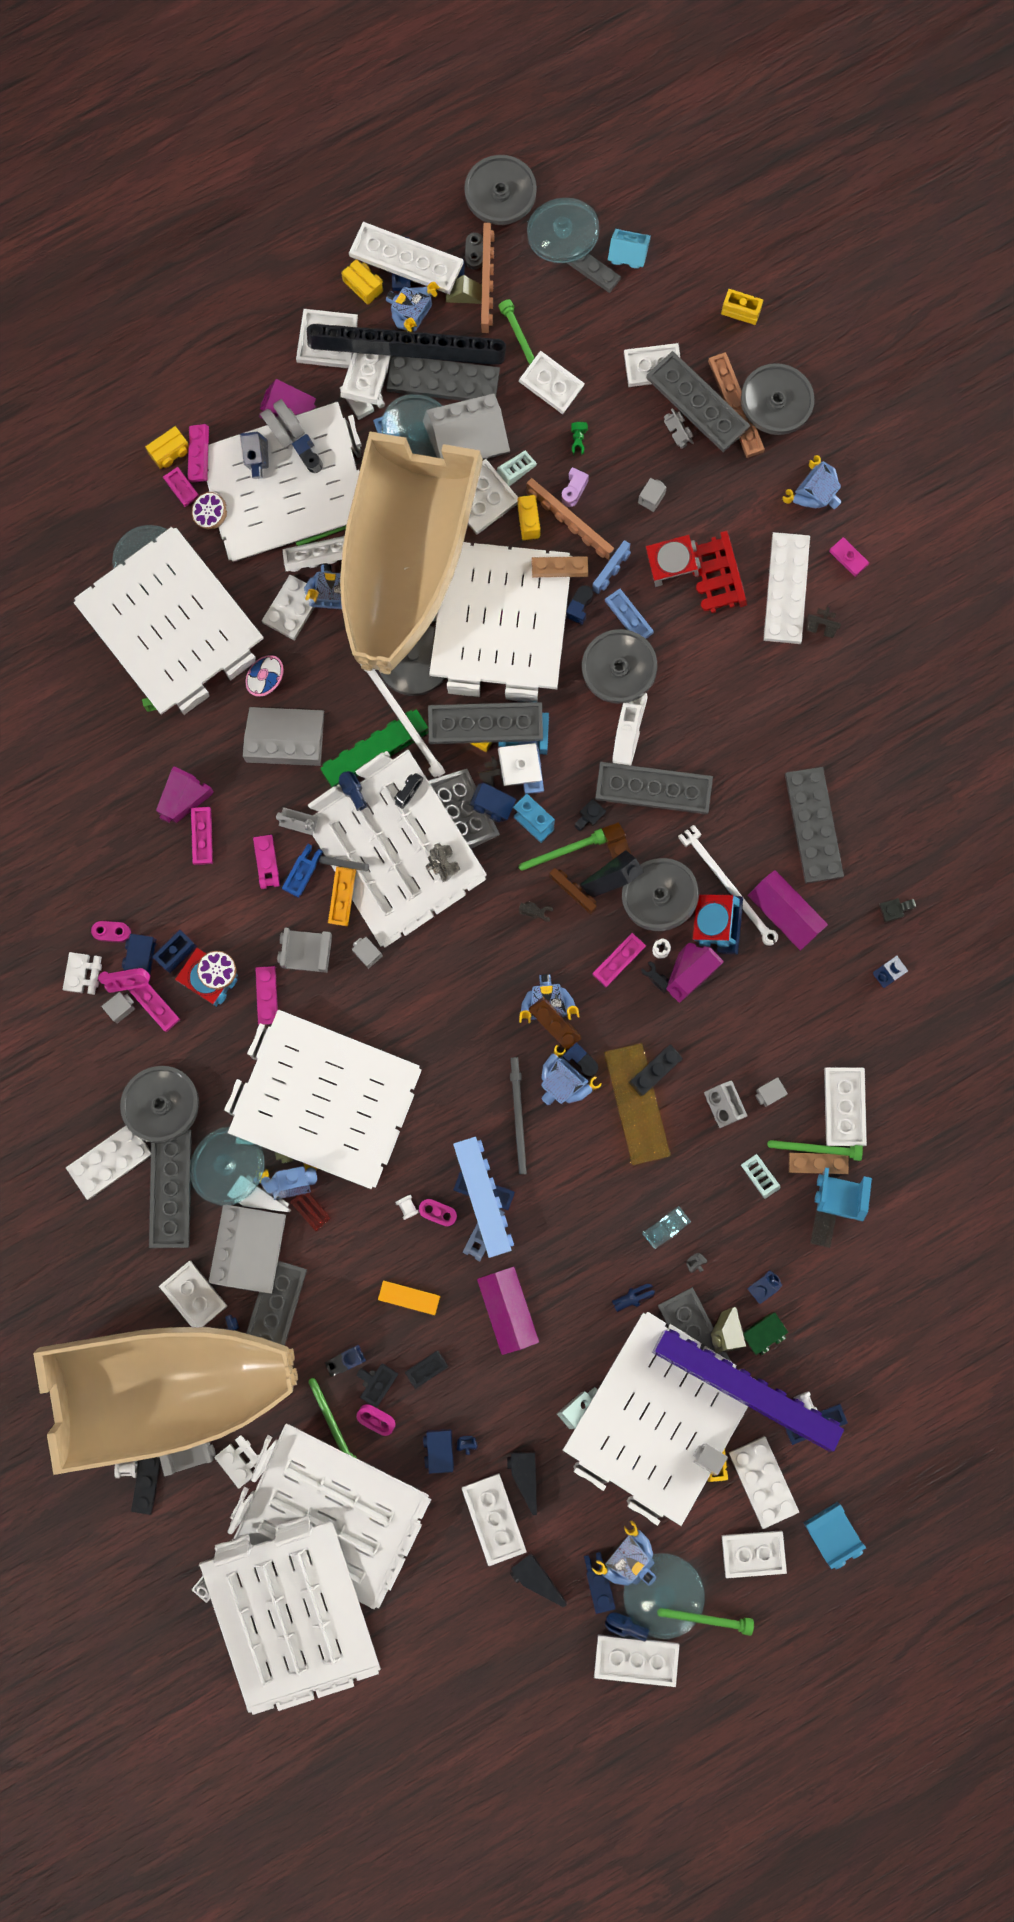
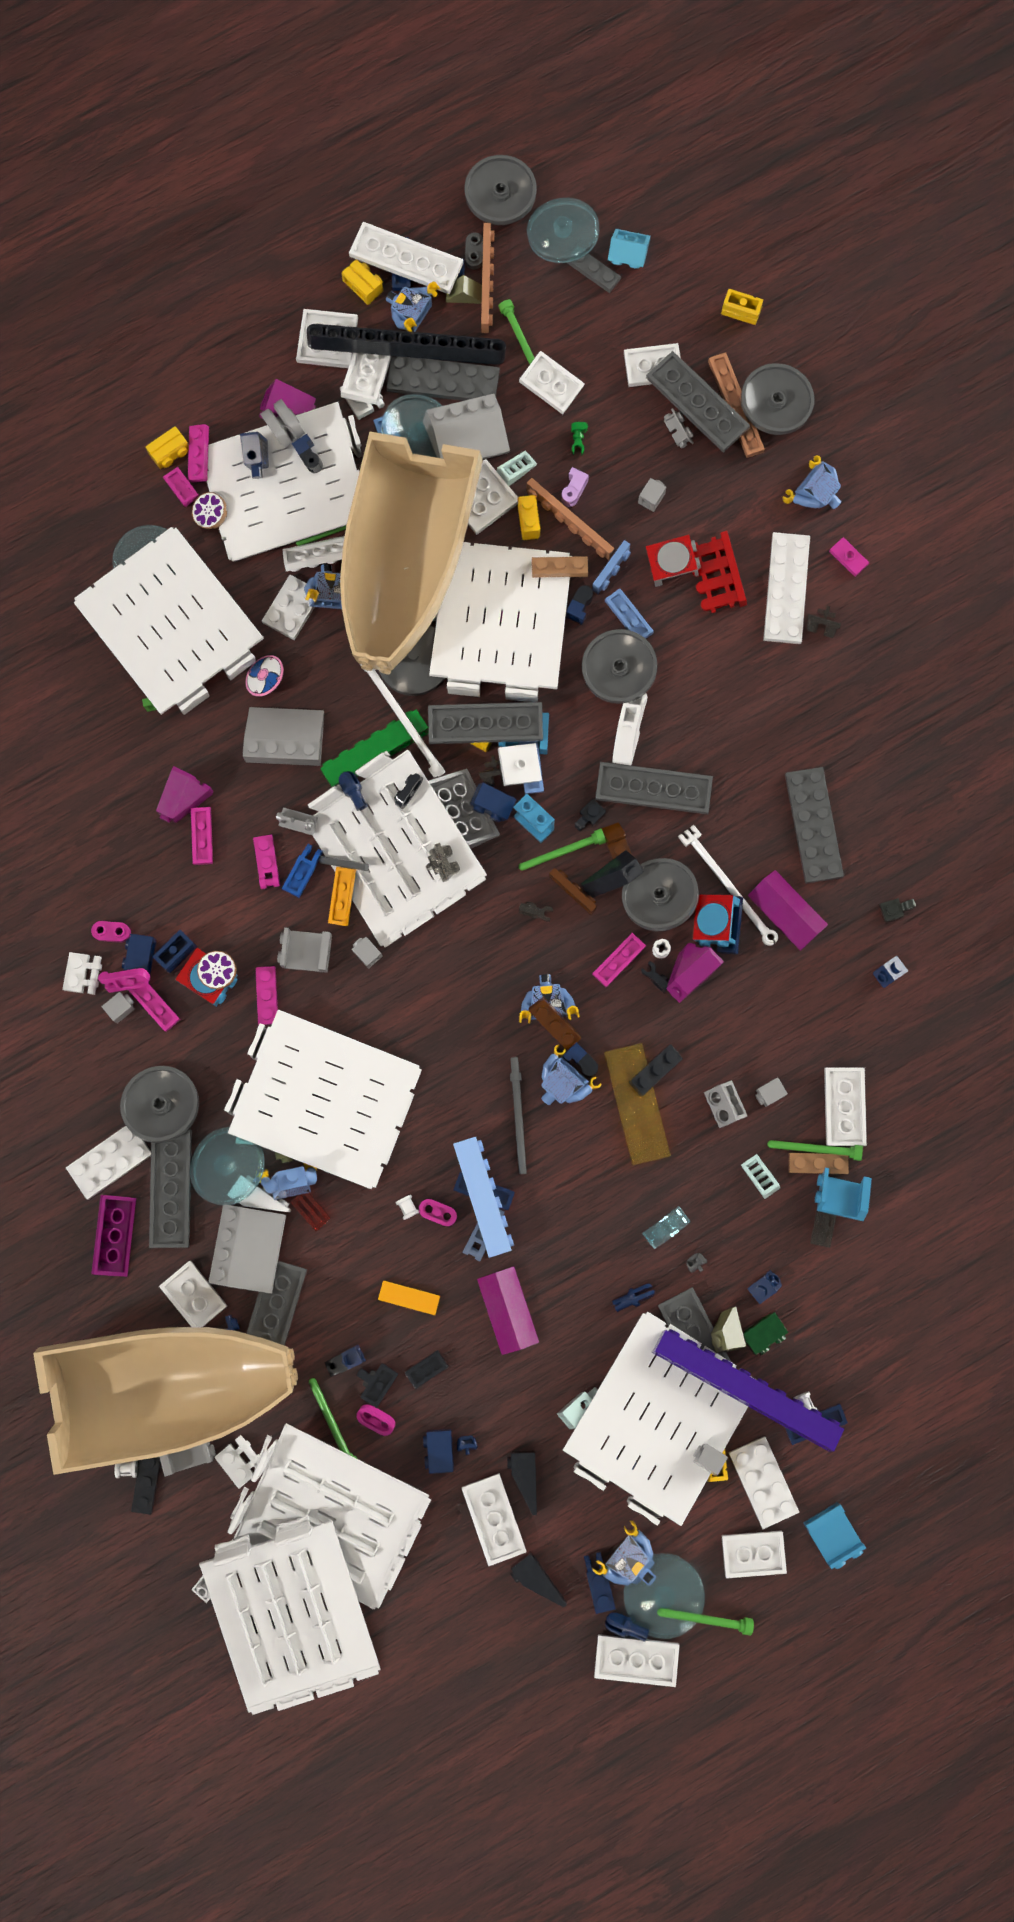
none -> magenta slope [91,1195,136,1277]

